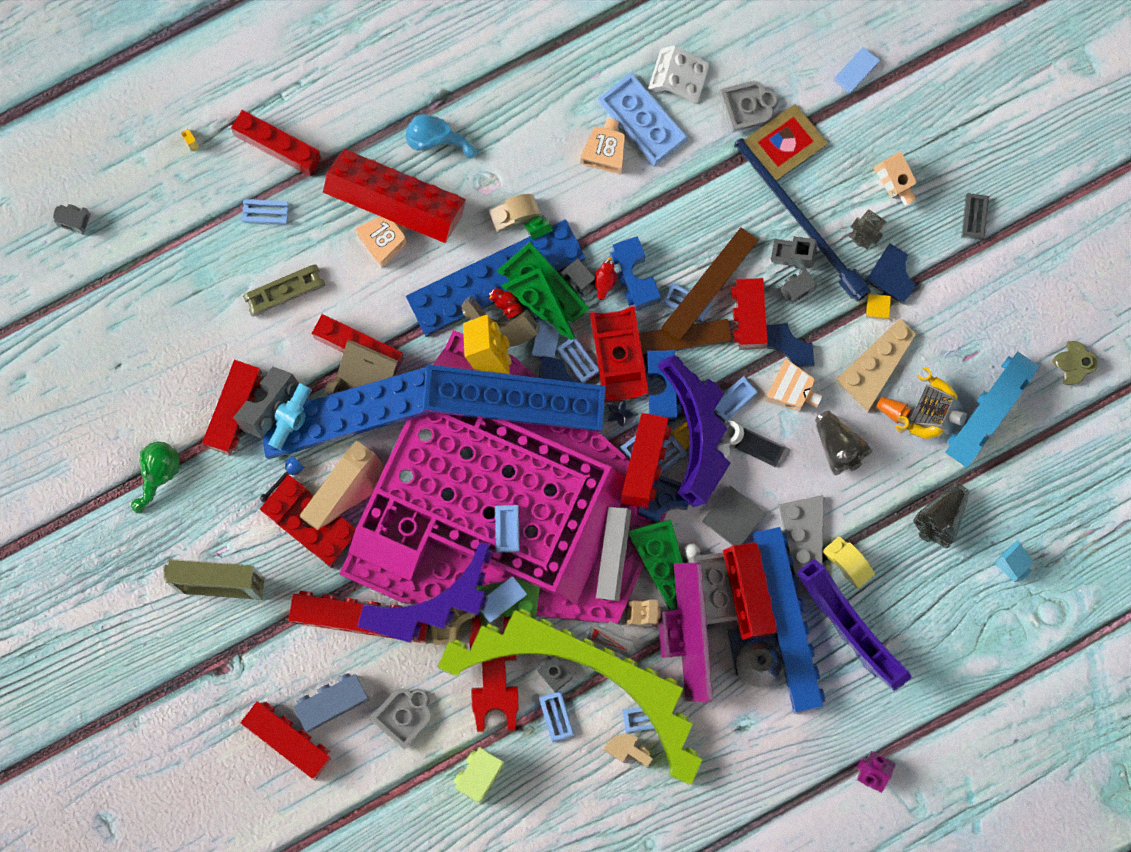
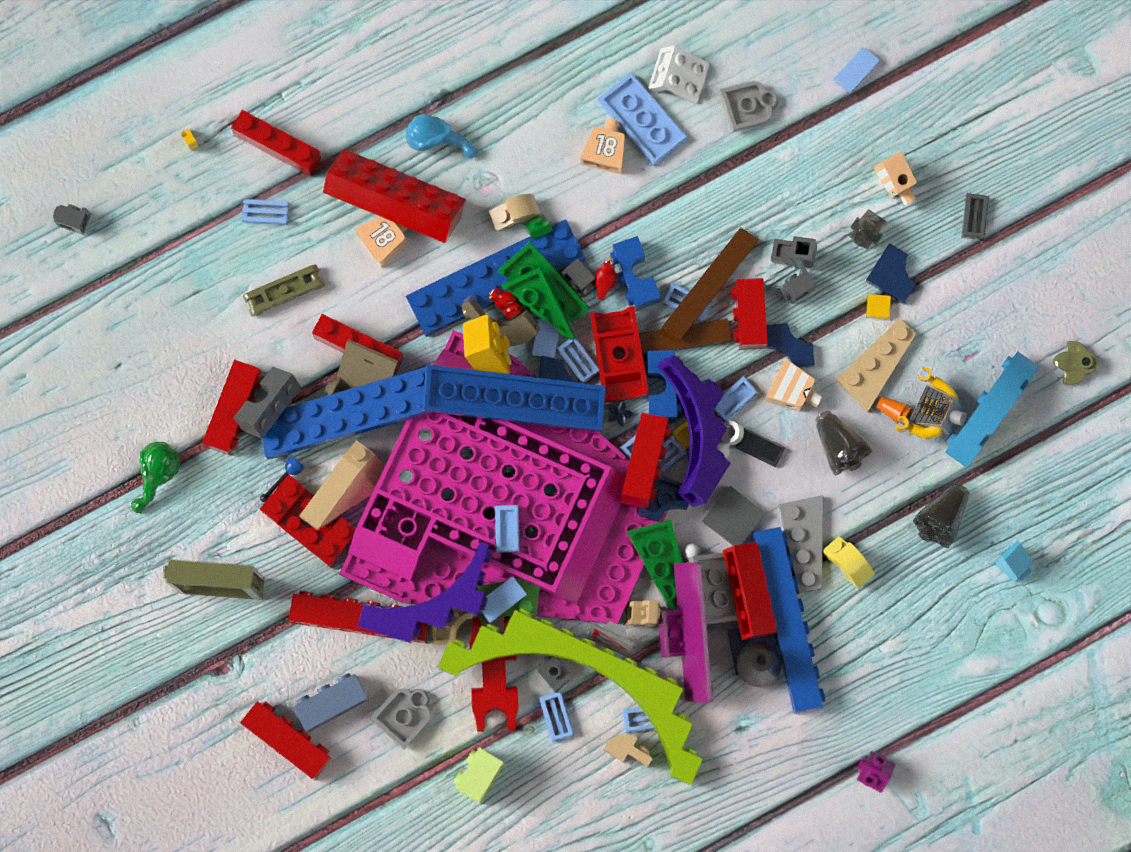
medium azure pin [268,383,312,450] -> none
light grey tile [596,507,631,601] -> none
flag [734,104,871,302] -> none
dark purple arch [797,559,913,692] -> none

